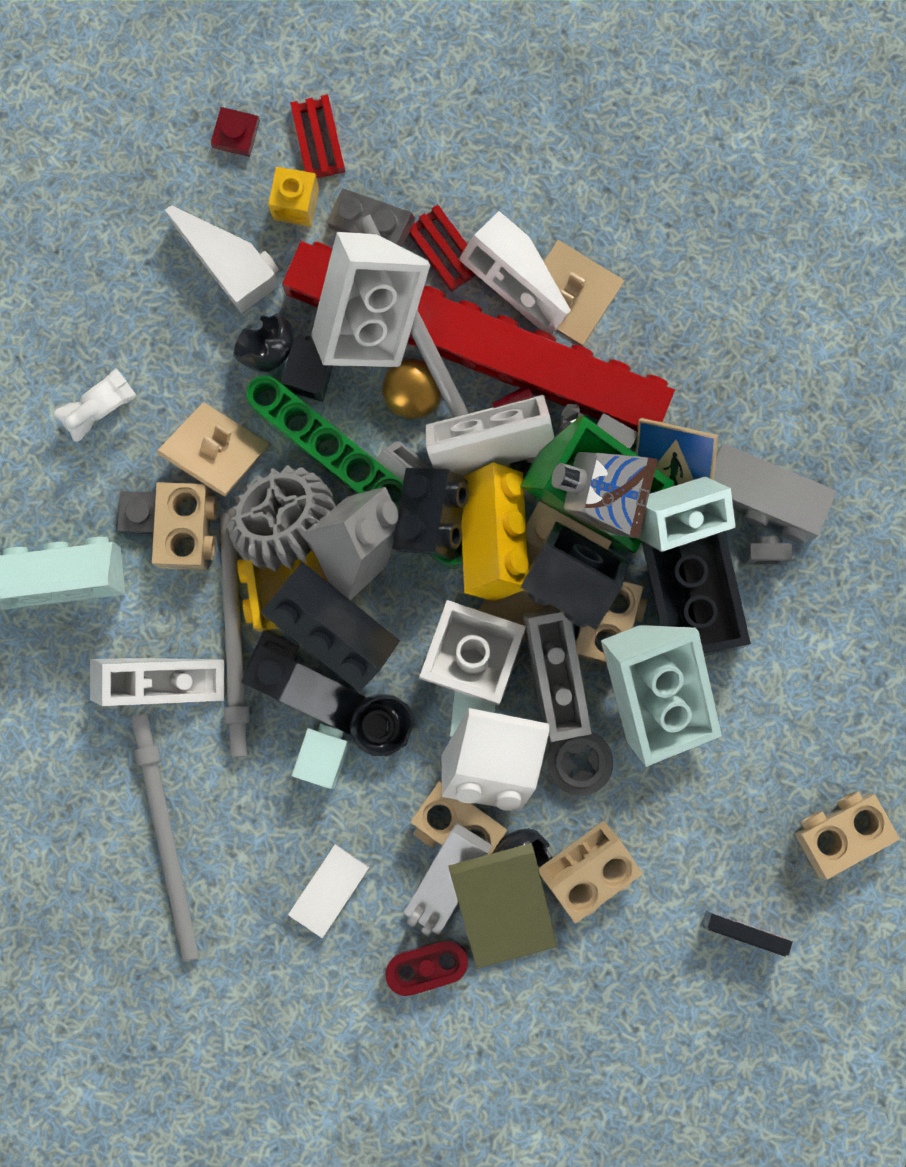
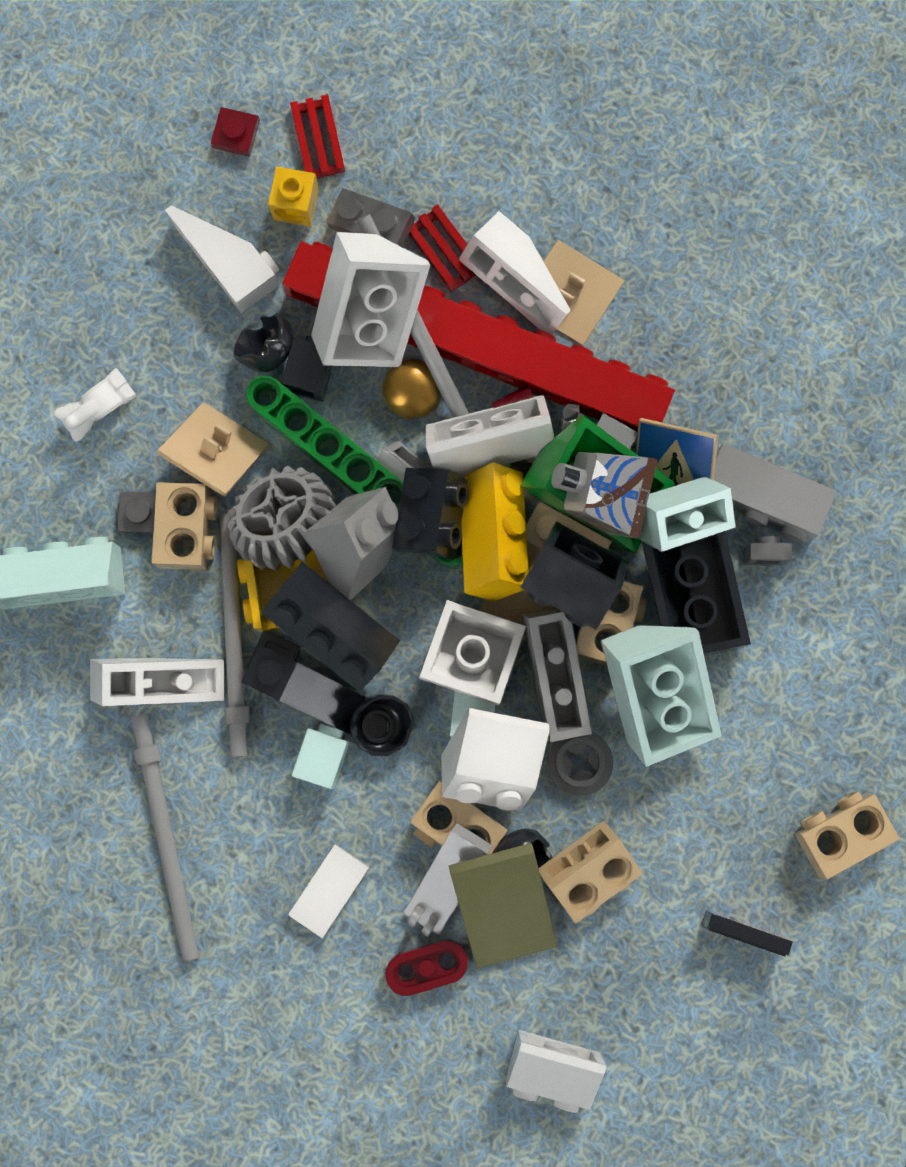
none -> white slope [506,1030,606,1113]

